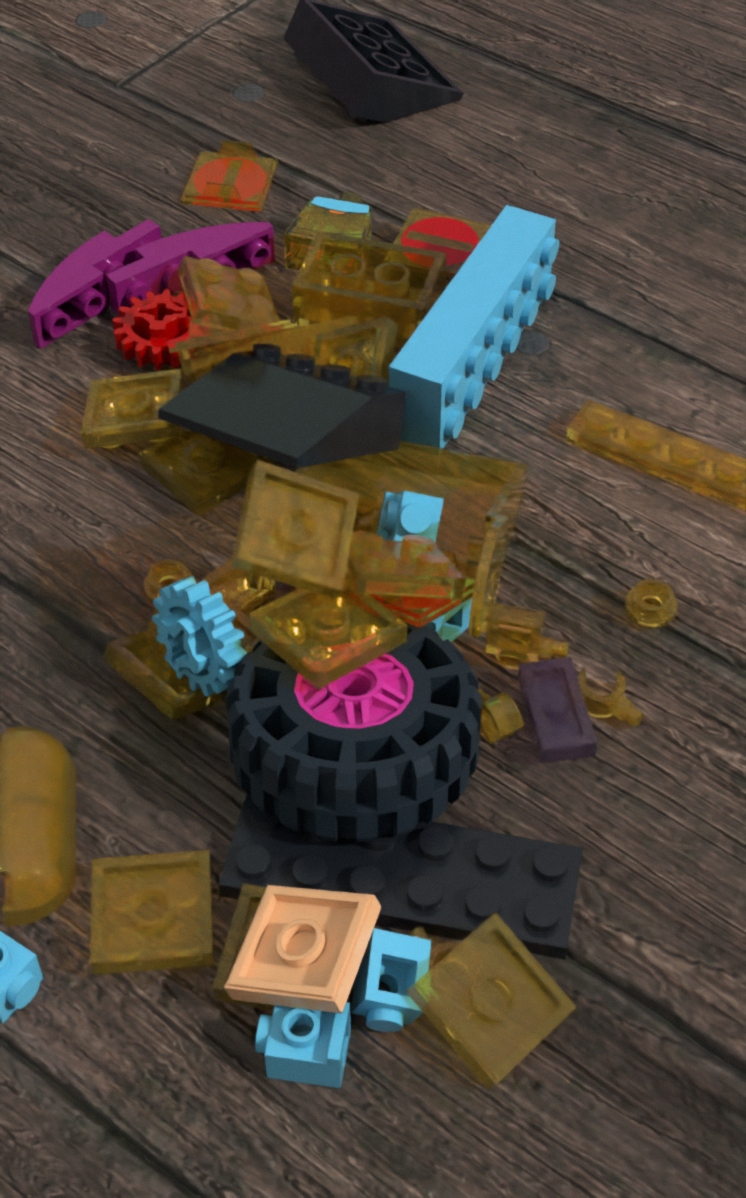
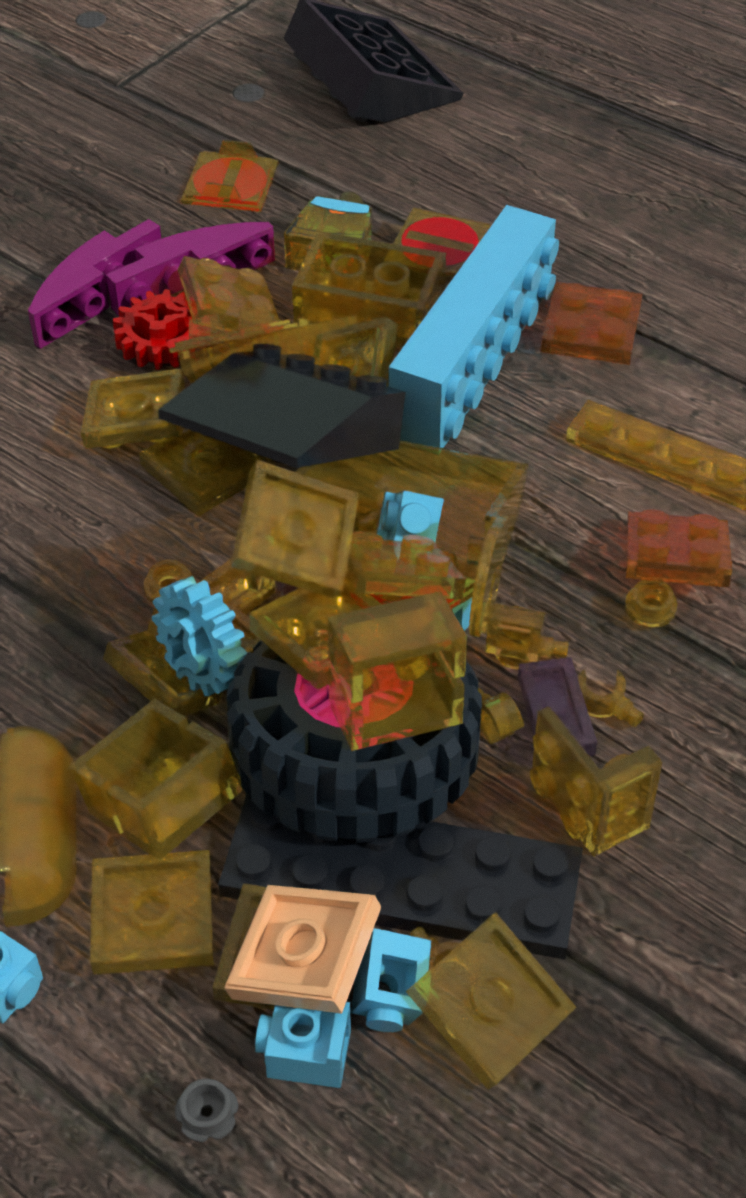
none -> clear yellow piece [69,699,244,861]
none -> dark grey plate [175,1079,238,1142]
none -> clear yellow piece [328,591,467,751]
none -> clear yellow bracket [530,706,662,857]
none -> clear orange plate [541,282,643,365]
none -> clear orange plate [625,509,732,588]

